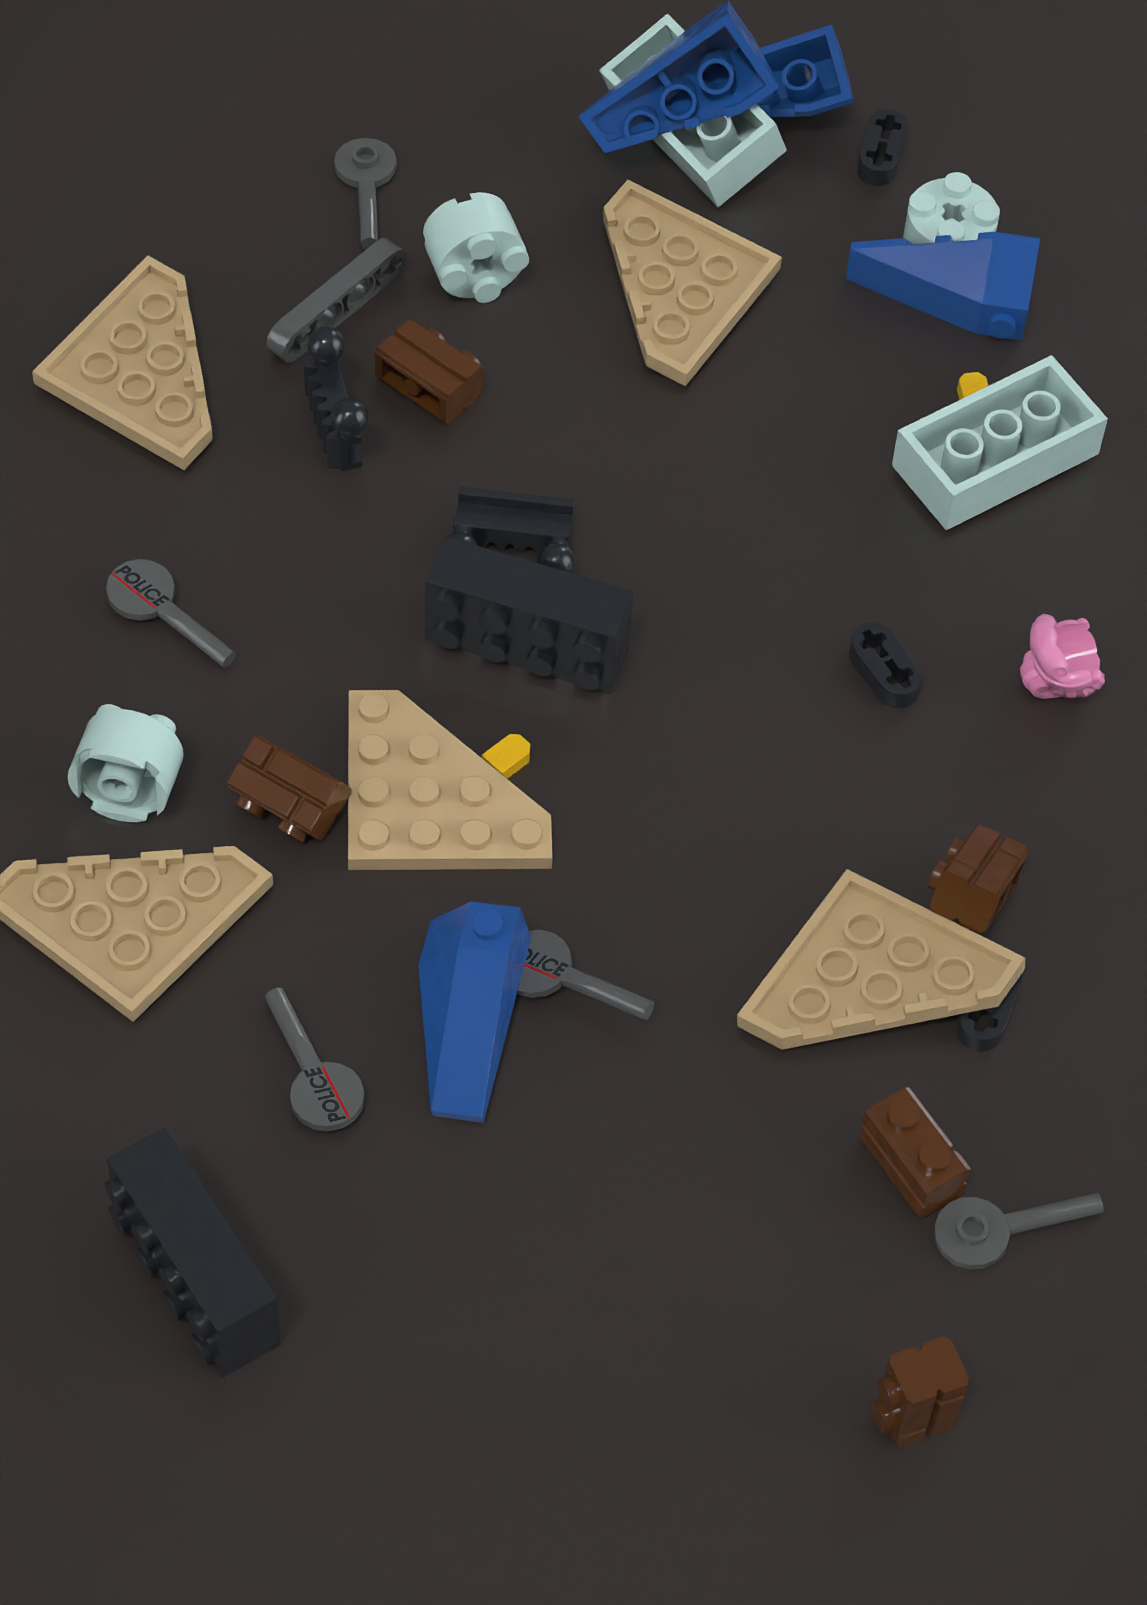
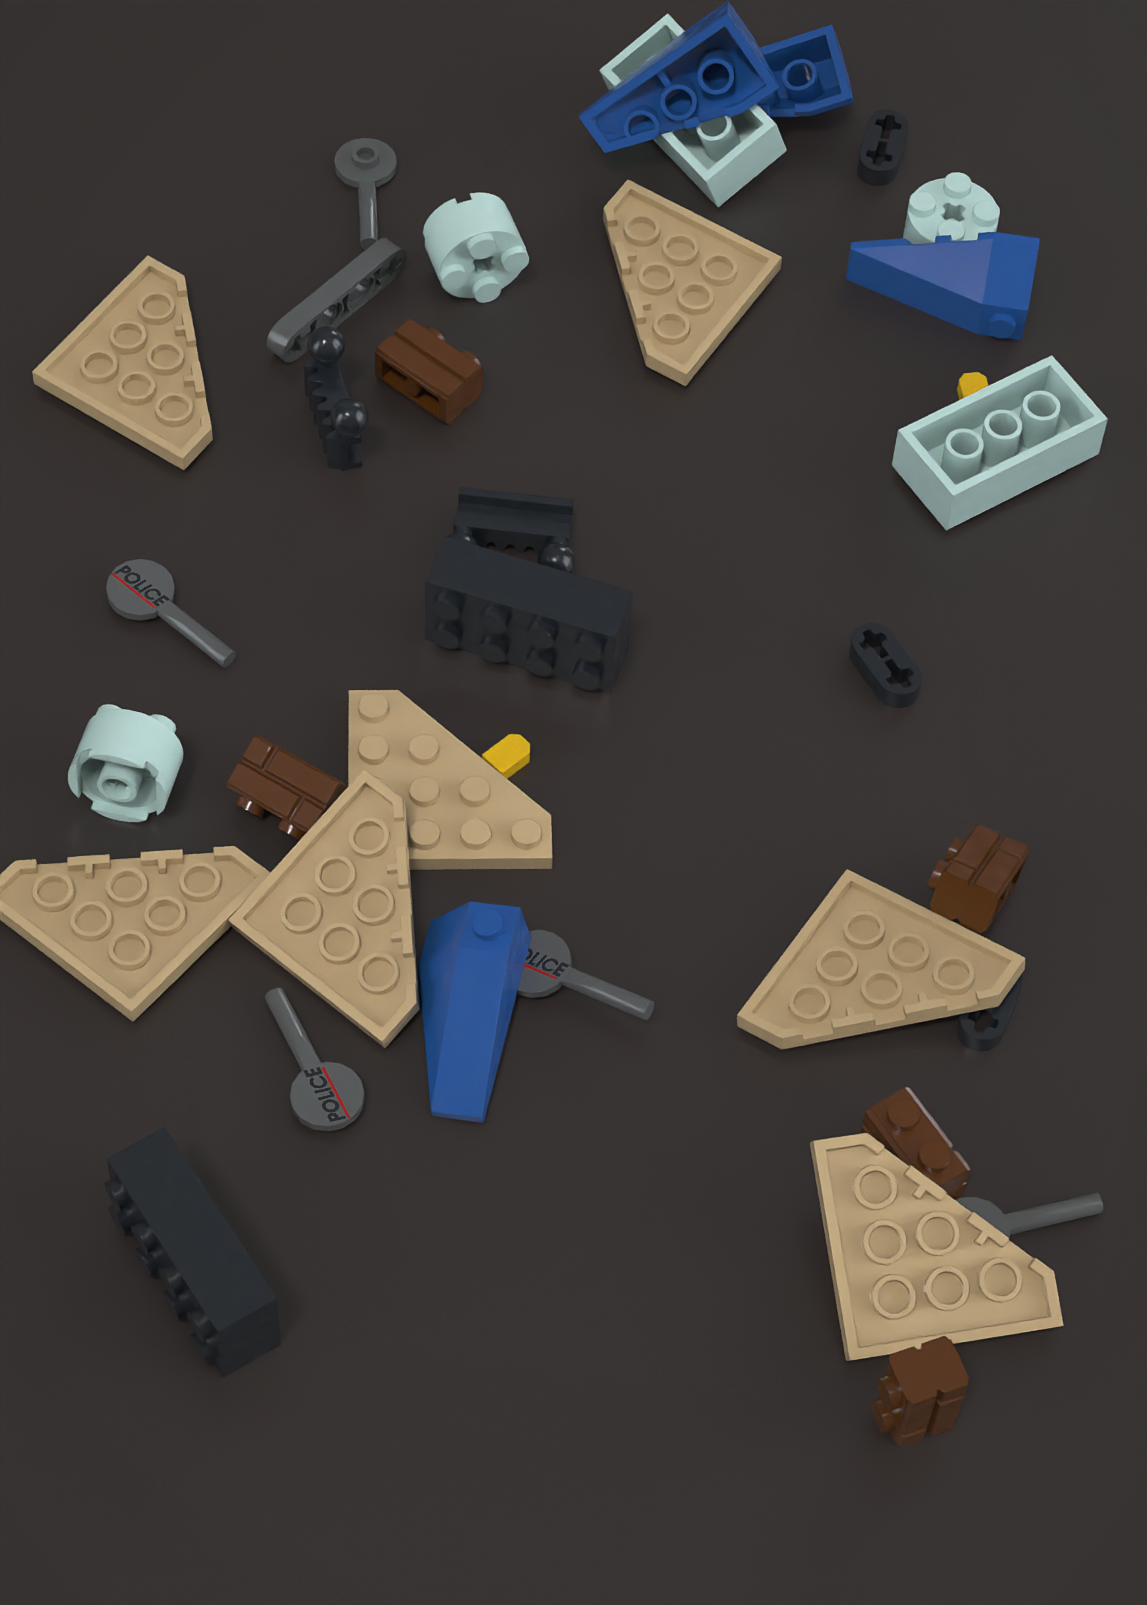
bright pink hair [1020,614,1105,699] -> none
none -> tan plate [228,769,420,1048]
none -> tan plate [810,1133,1064,1361]

